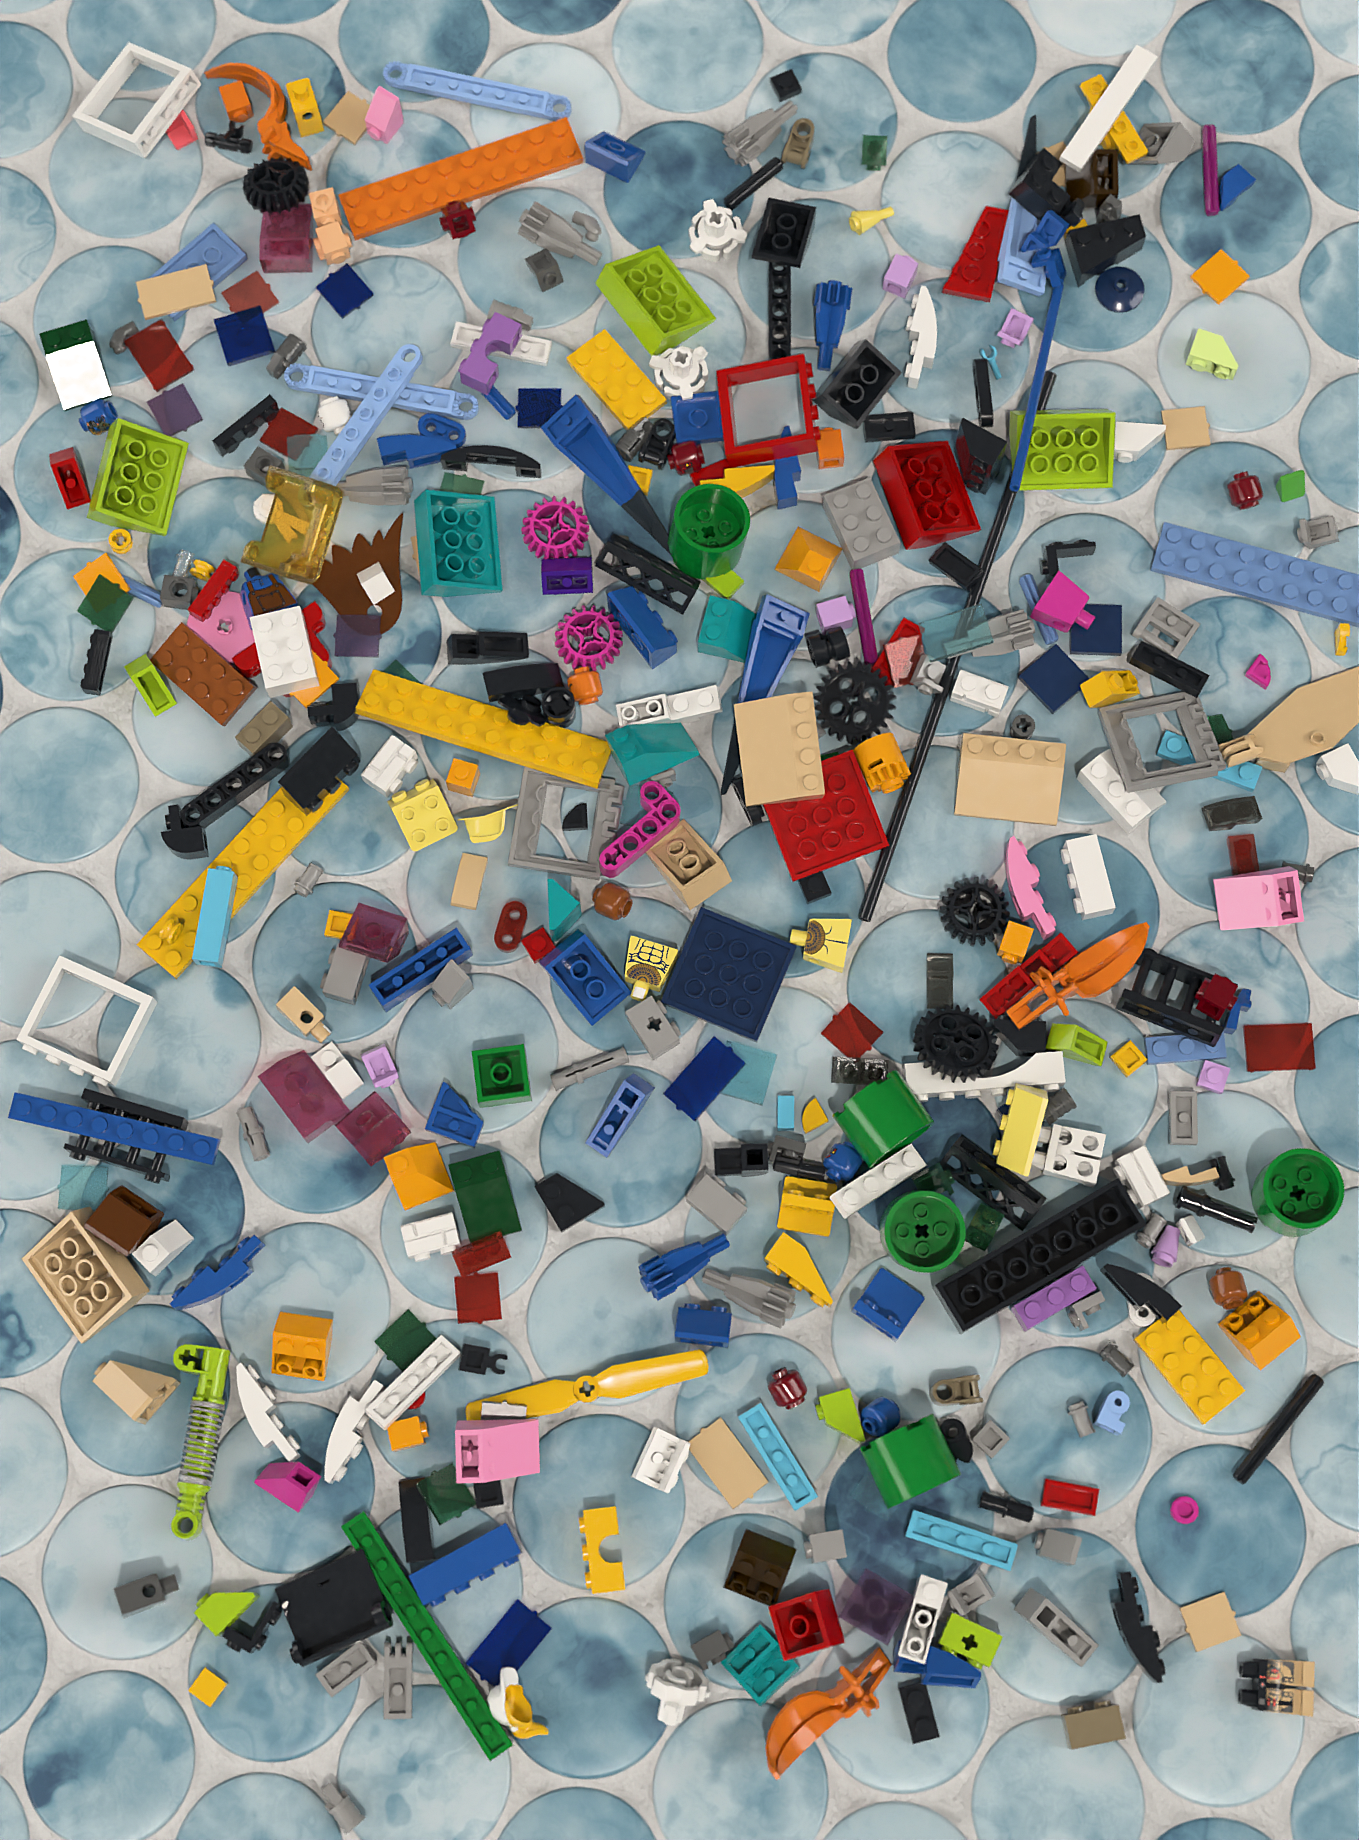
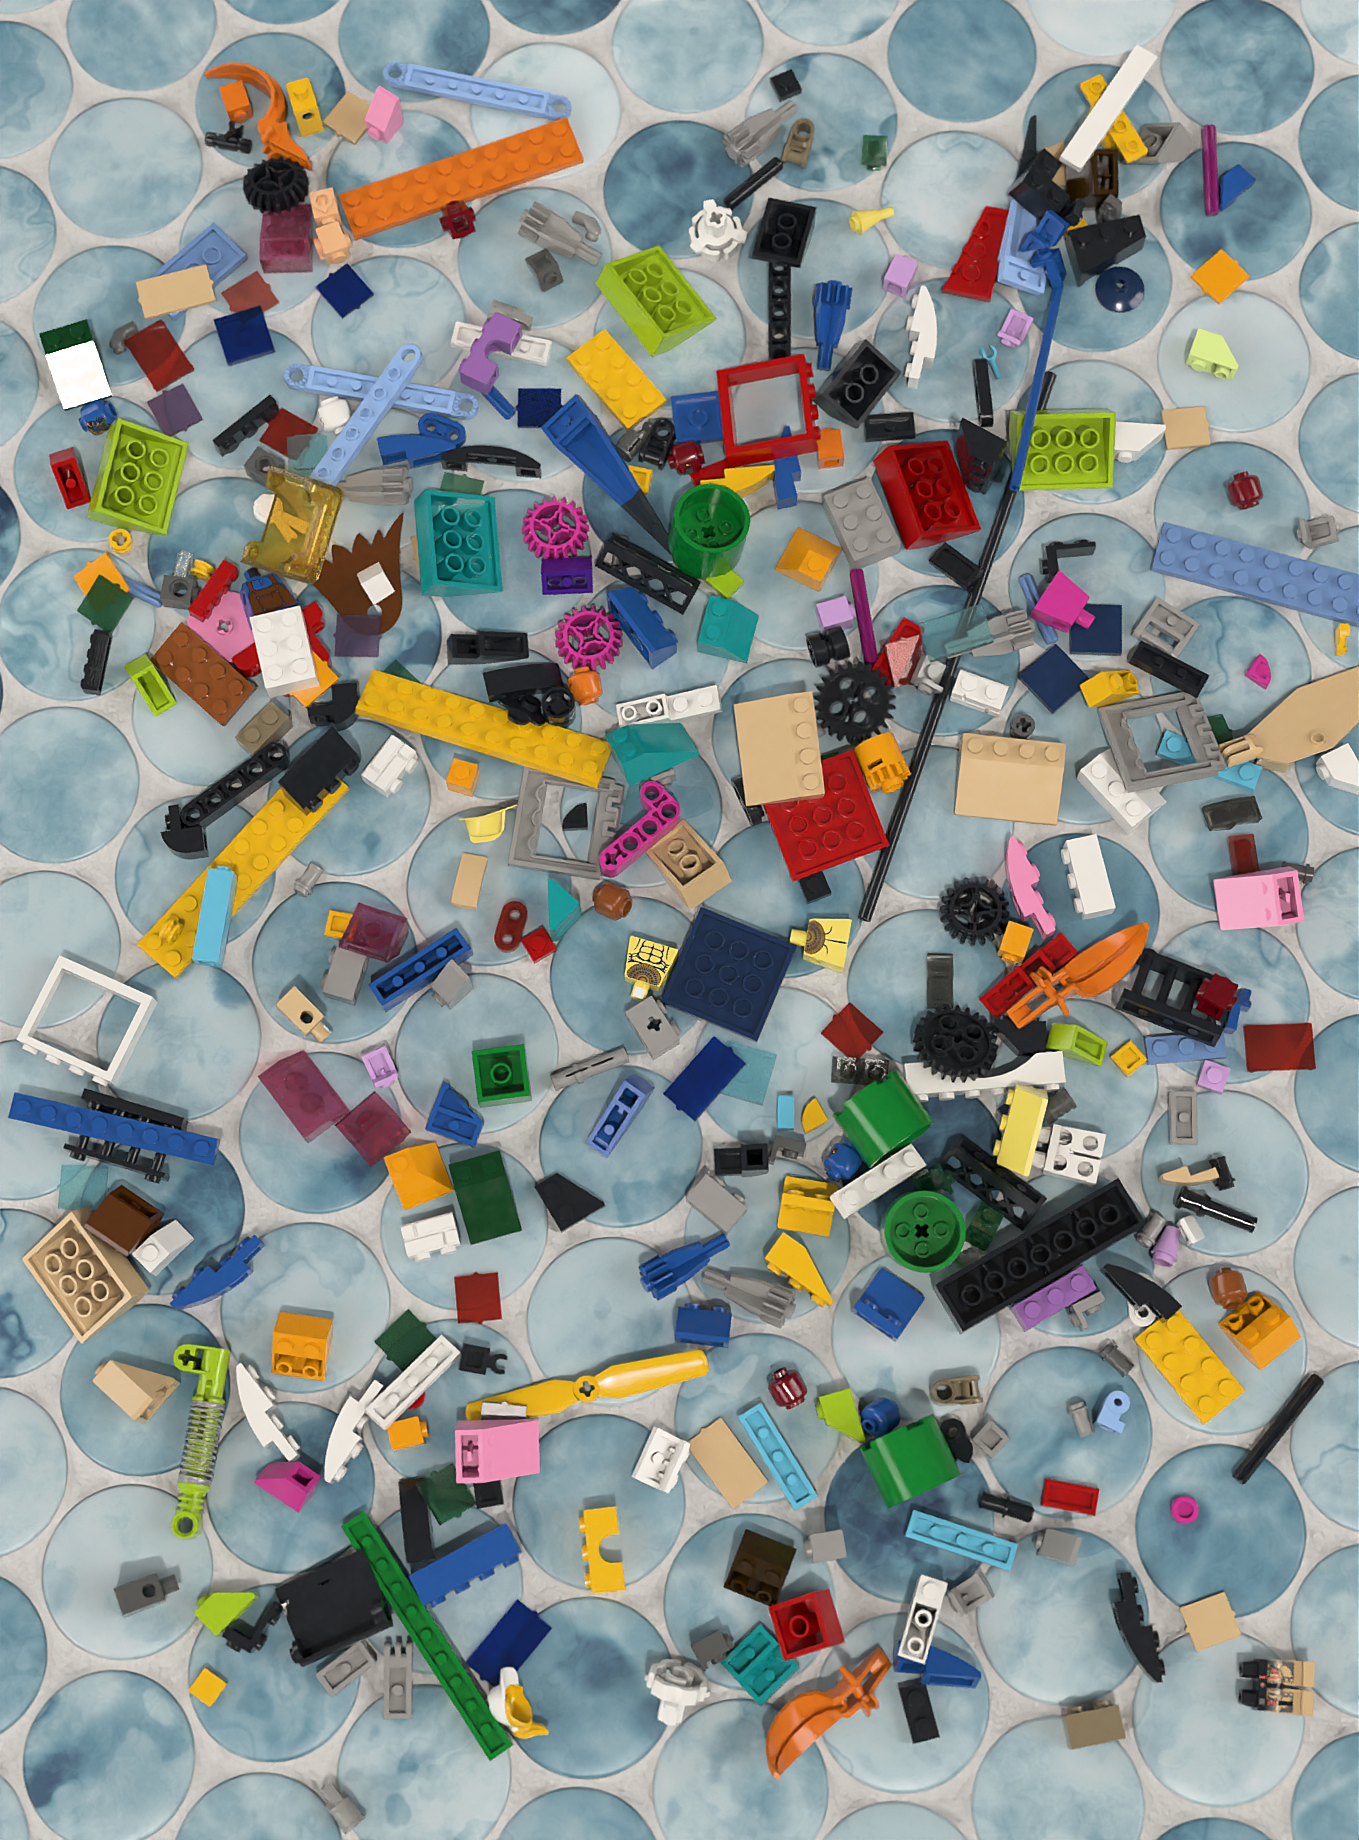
white window [73,43,201,158] -> none
coral panel [166,109,198,150] -> none
light grey pin [236,1107,270,1161] -> none
dark grey hinge [266,334,307,379] -> none
white slope [311,1041,364,1099] -> none
light yellow bracket [387,779,458,851] -> none
clear red plate [452,1231,511,1277] -> none
blue slope [539,929,631,1026] -> none
blue slope [584,131,646,183] -> none
white piece [649,346,708,400] -> none
blue plate [721,594,810,795] -> none
black axle [773,1156,826,1182] -> none
clear purple brick [838,1568,914,1646] -> none
lime brick [937,1612,1003,1670] -> none
light grey slope [1014,1588,1099,1667] -> none
white brick [1113,1146,1170,1209] -> none
green brick [1251,1148,1344,1237] -> none
bright green slope [1275,470,1305,502] -> none

